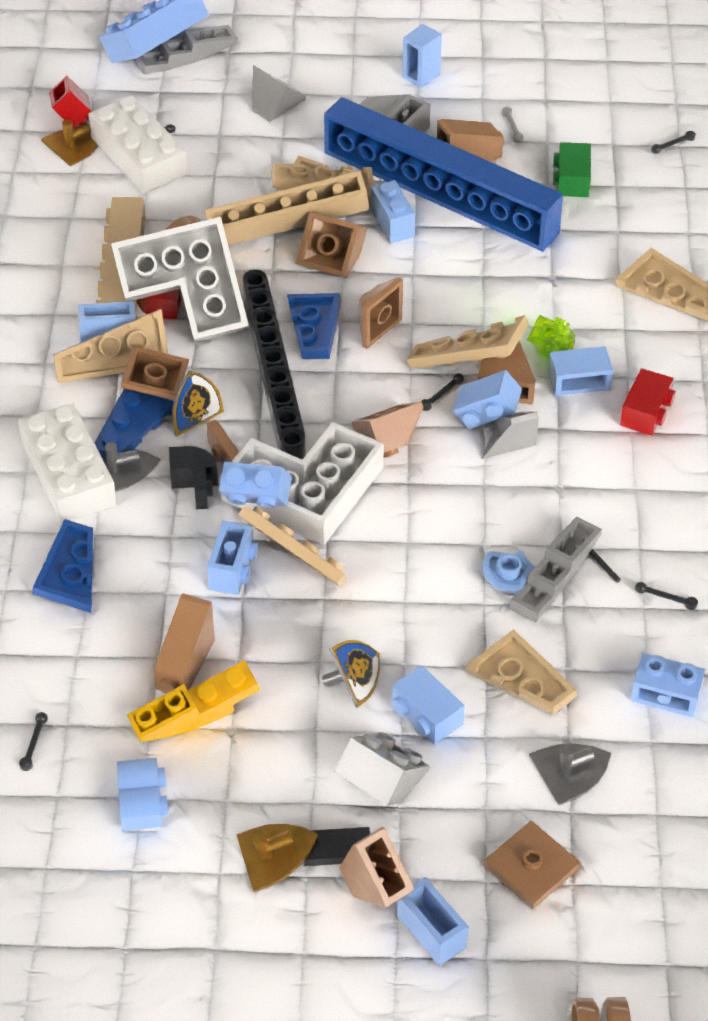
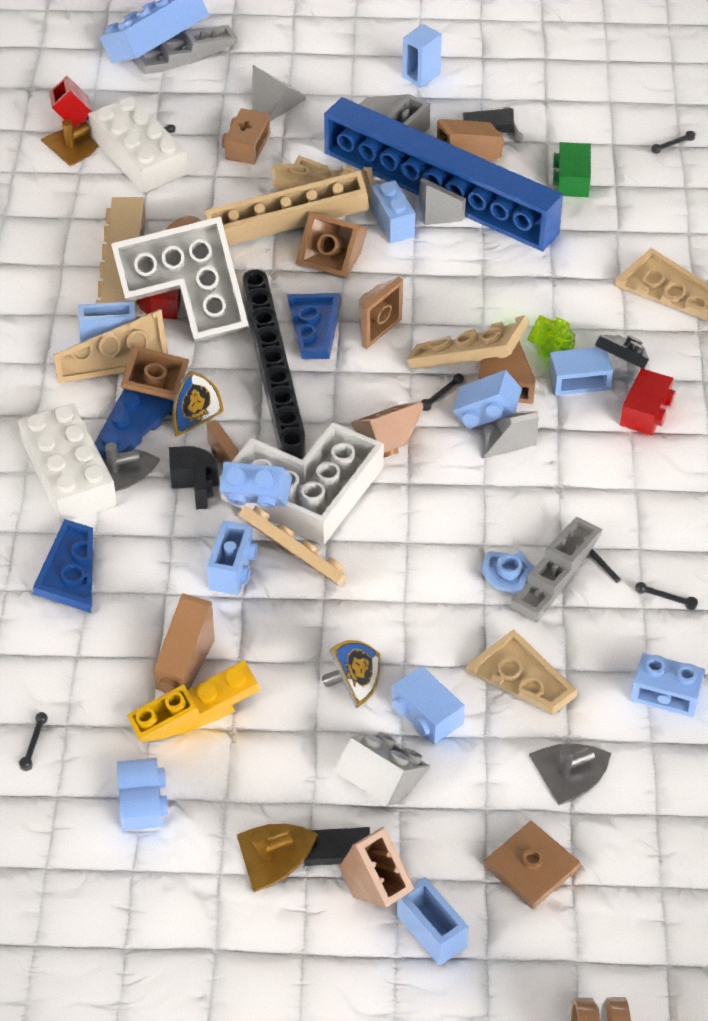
none -> medium nougat brick [222,108,271,165]
none -> light grey slope [419,178,466,225]
none -> black tile [463,108,515,132]
none -> black wing [595,335,649,369]

